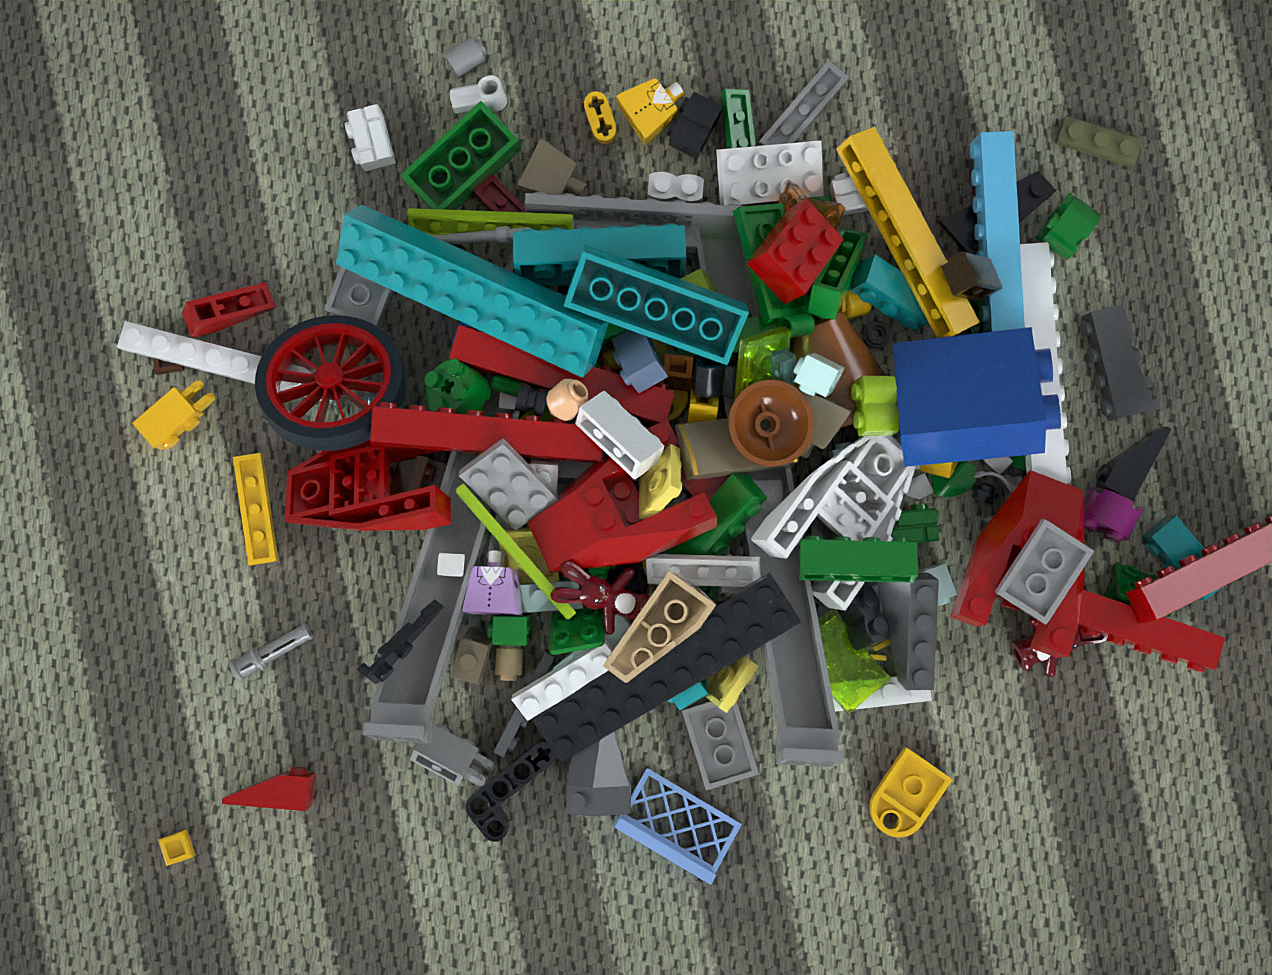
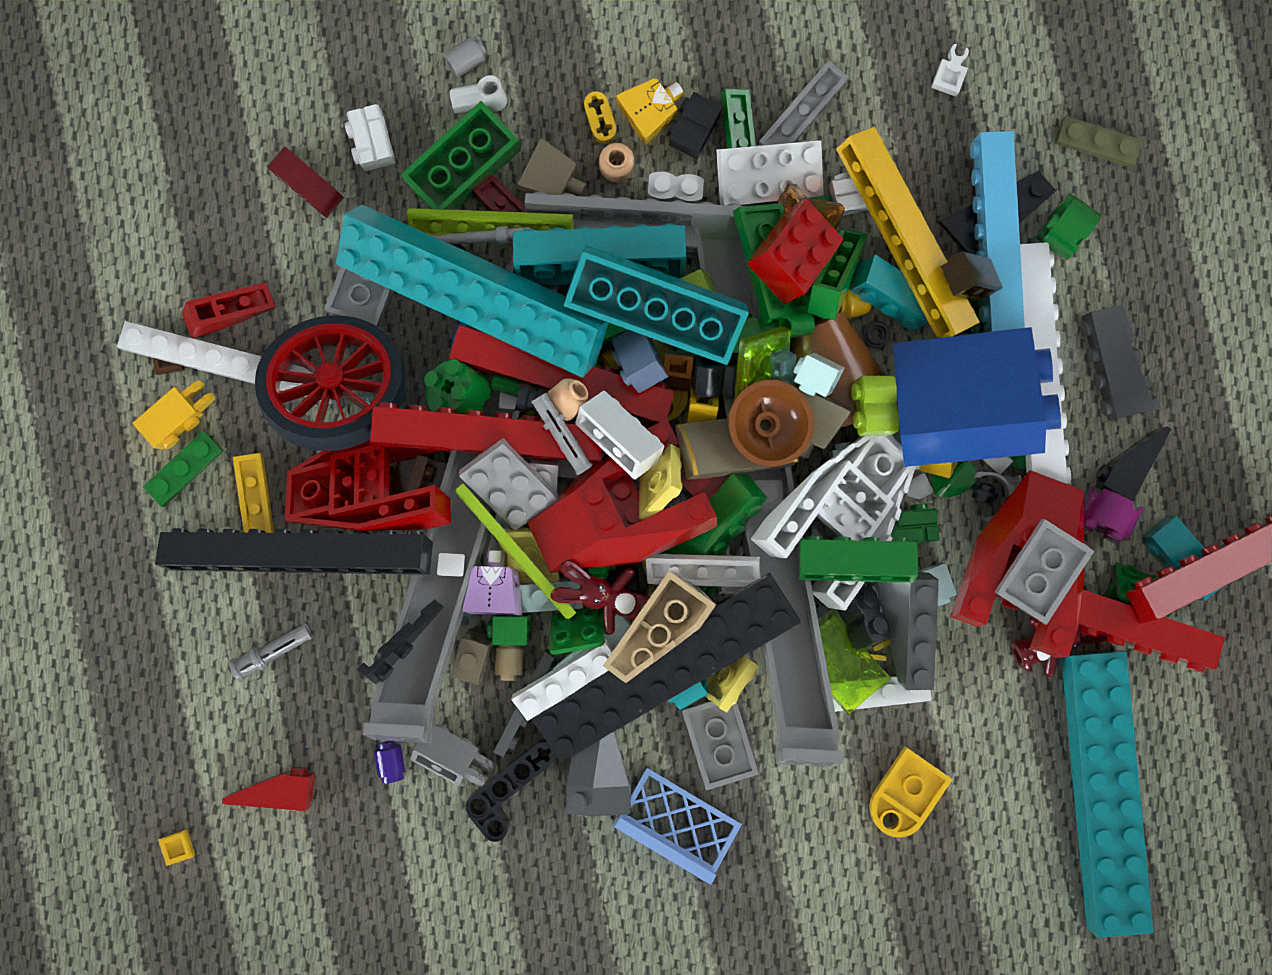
none -> green plate [143,431,224,507]
none -> black brick [155,528,433,575]
none -> dark red beam [267,146,344,218]
none -> dark purple brick [373,741,406,784]
none -> light grey pin [531,392,592,475]
none -> light nougat head [599,143,634,183]
none -> white plate [931,44,969,97]
none -> teal brick [1061,649,1154,938]

